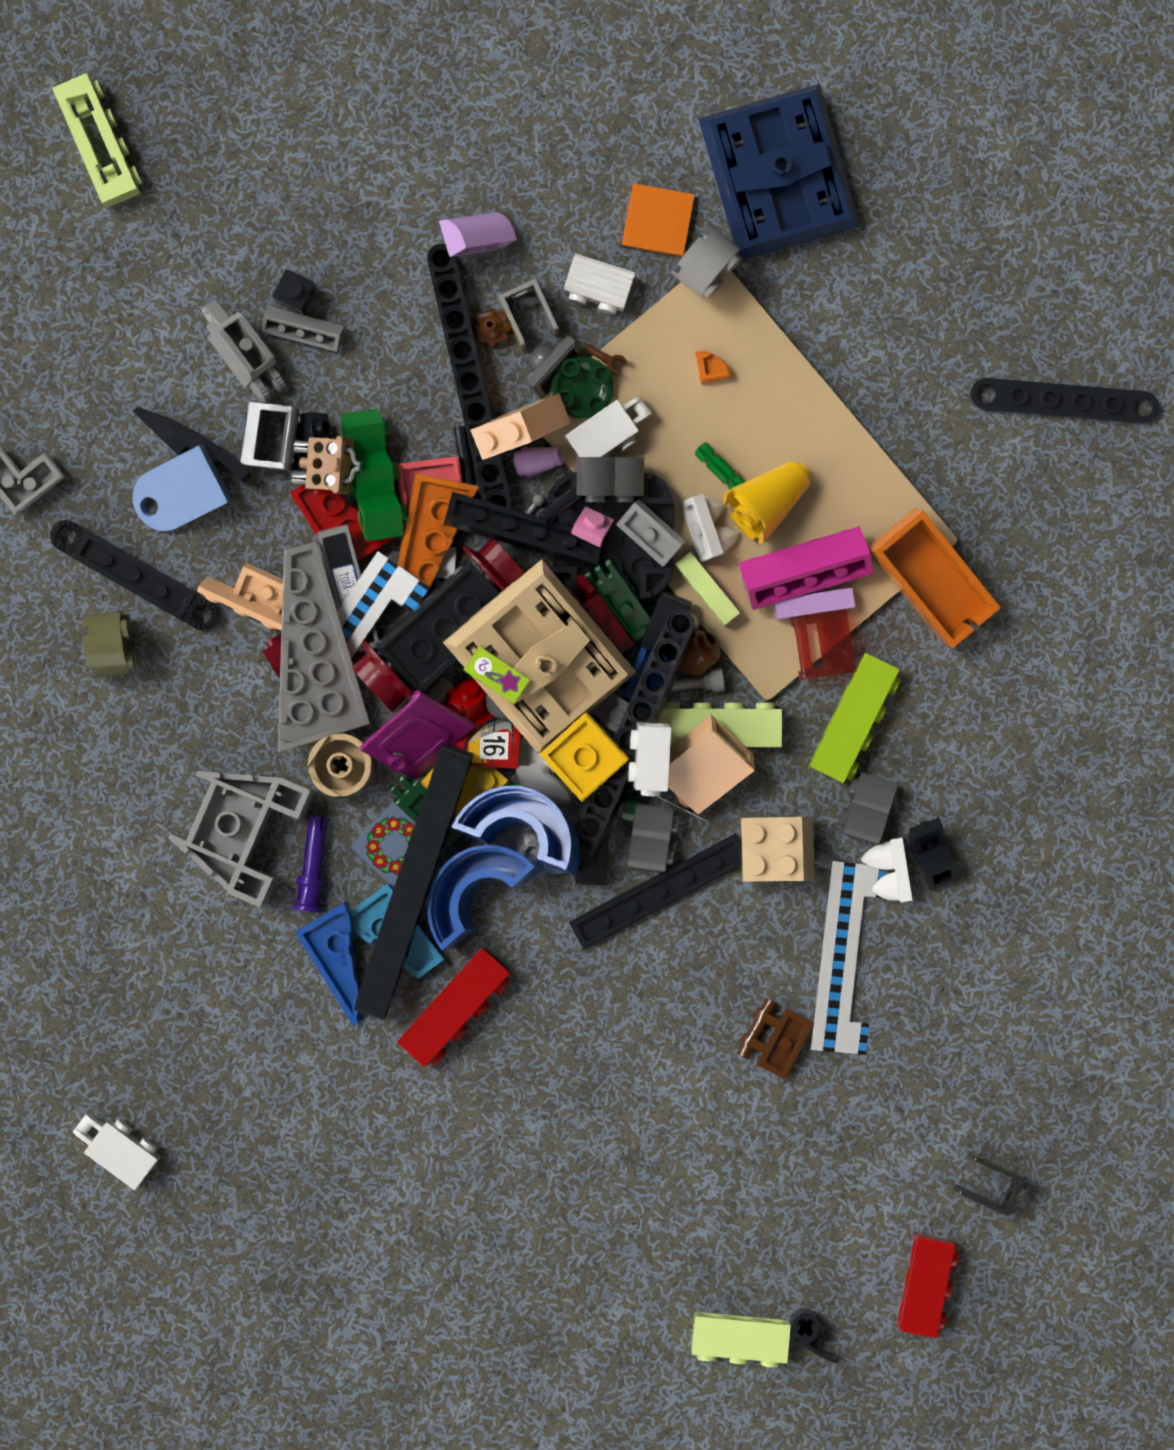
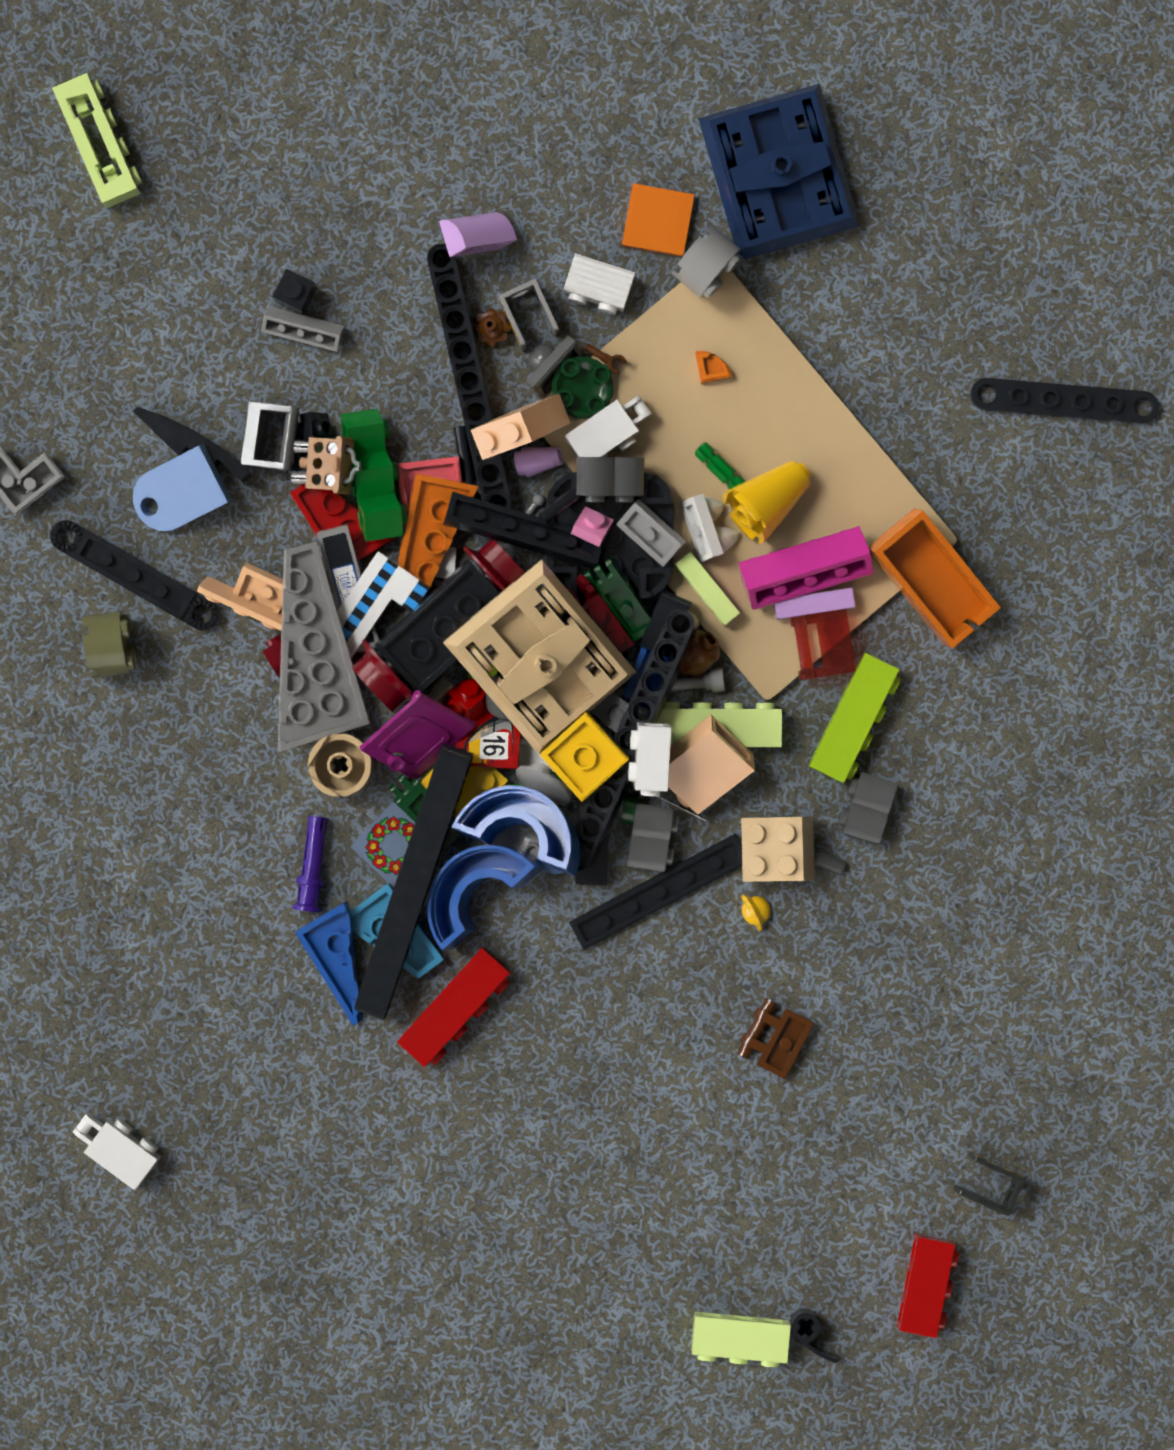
light grey wedge [168,771,316,908] -> none
light grey hinge [202,300,286,403] -> none
lime sticker [464,646,530,704] -> none
white sticker [811,861,885,1055] -> none
white tile [861,837,913,902] -> none
black brick [908,818,959,891] -> none
none -> yellow piece [741,894,771,932]

